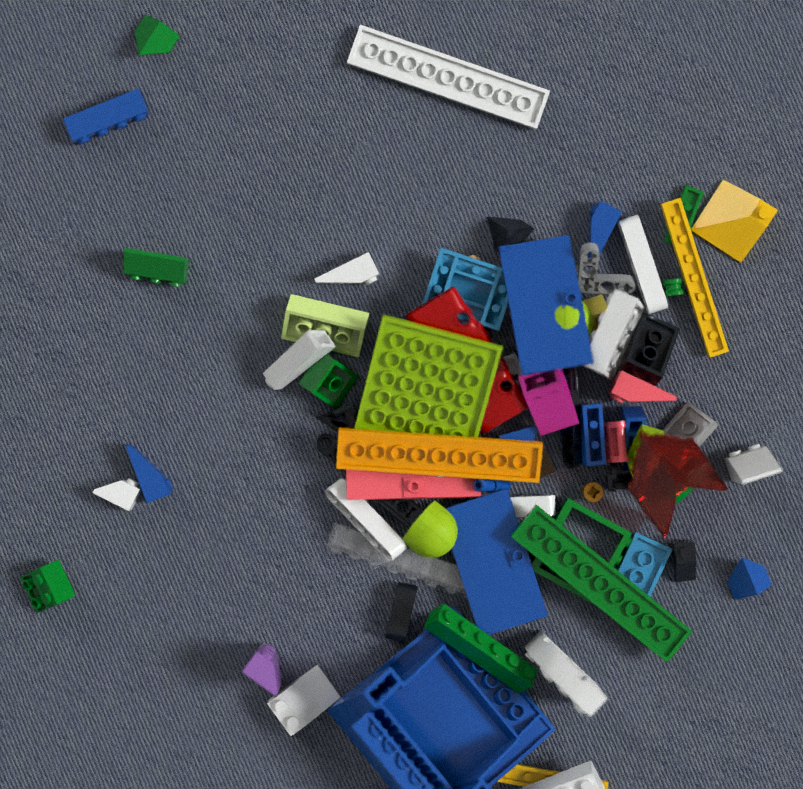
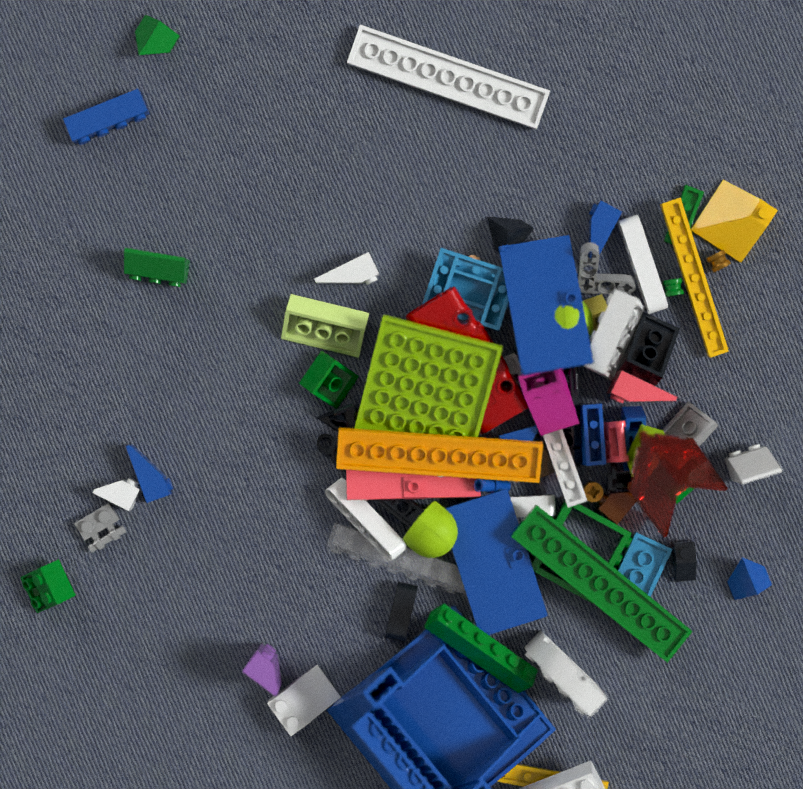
white slope [263,330,336,390] -> none
none -> light grey plate [74,503,127,552]
none -> white plate [543,429,588,508]
none -> reddish brown slope [597,491,643,524]
none -> pearl gold wheel [706,250,731,273]

